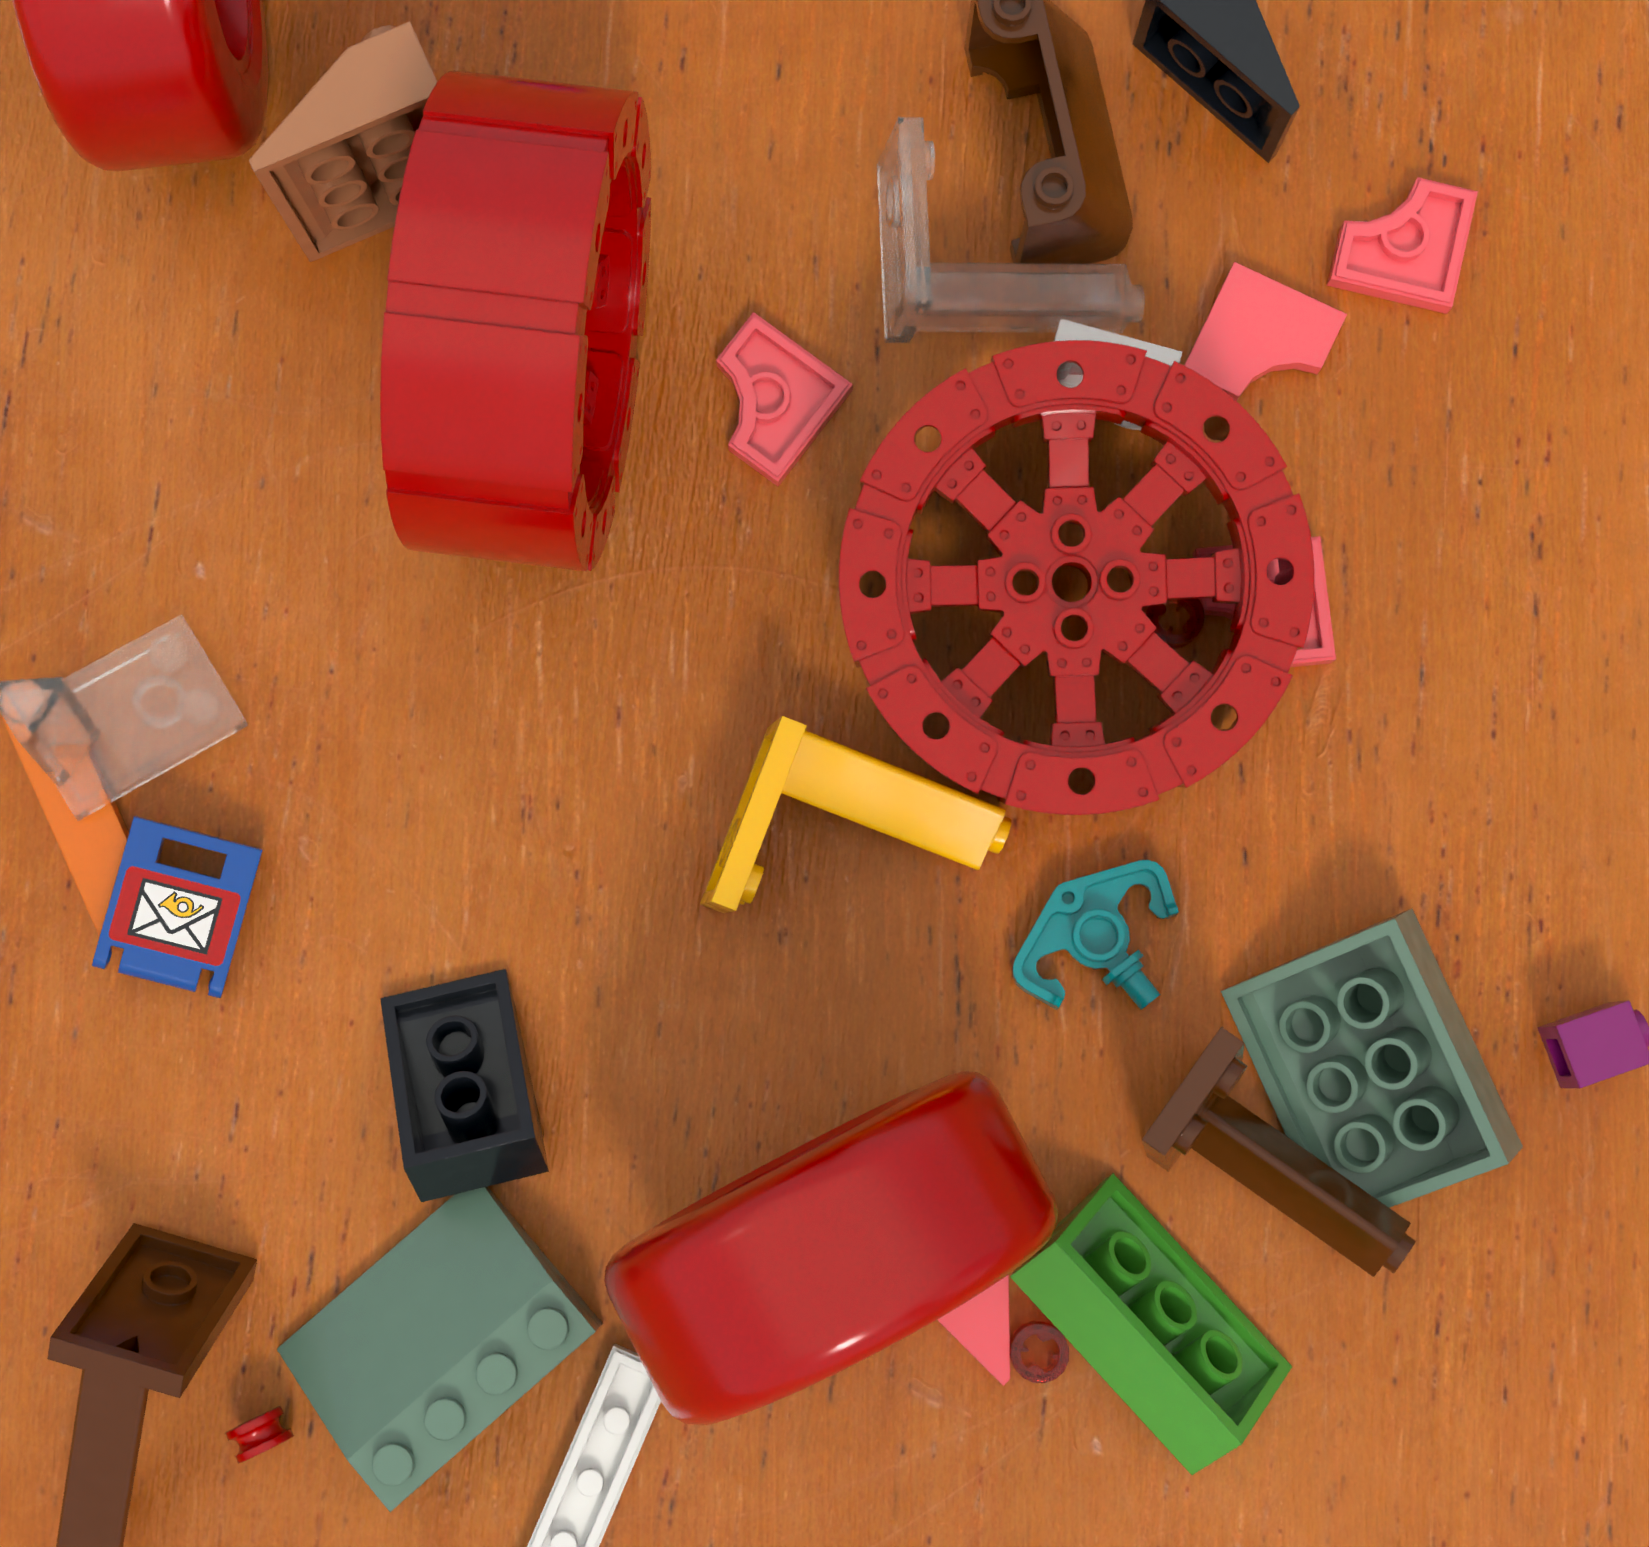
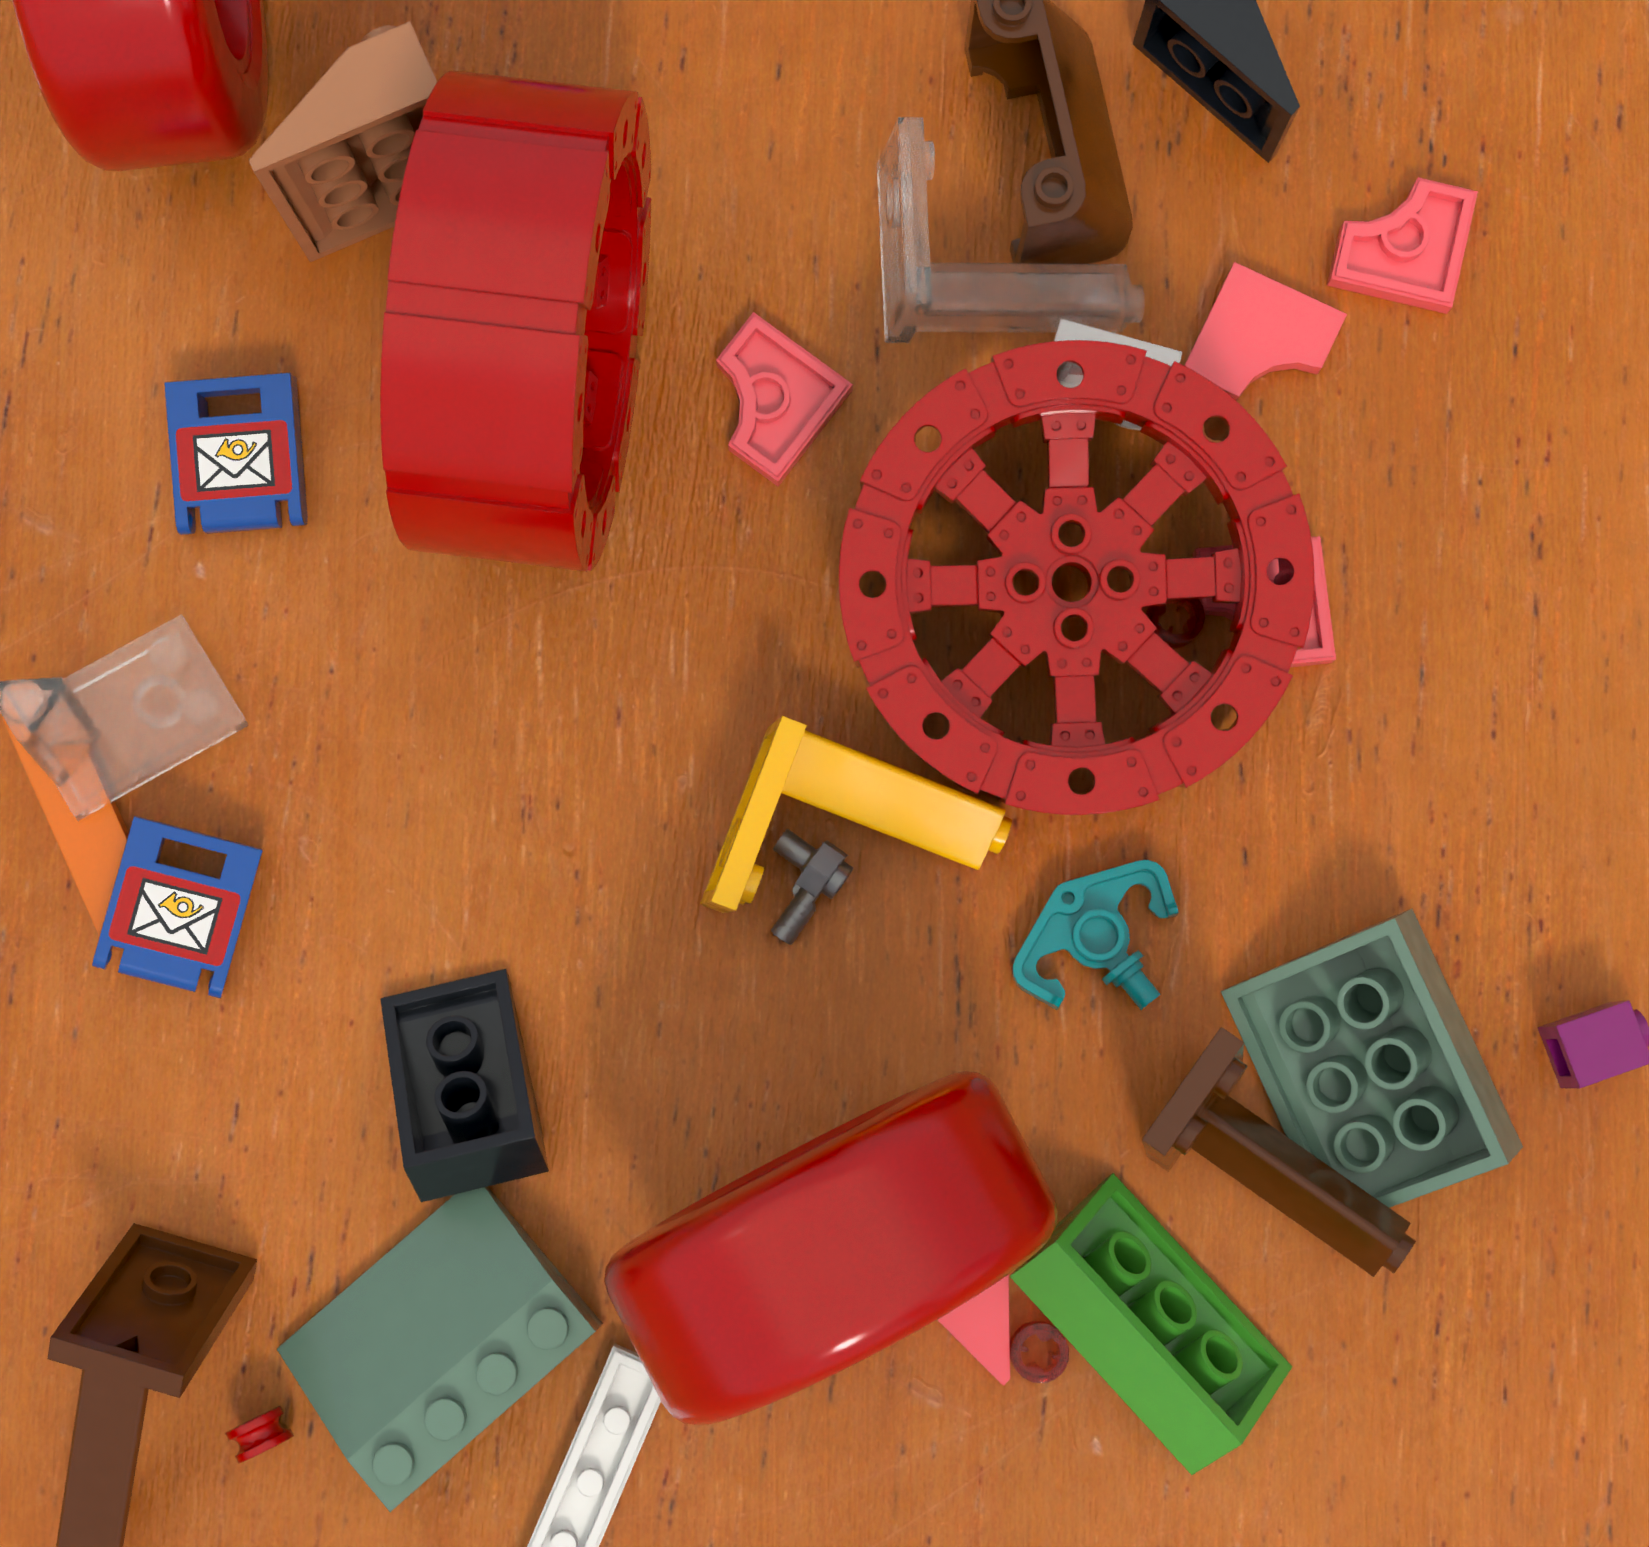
none -> container [164,373,308,535]
none -> flat silver piece [771,829,854,945]

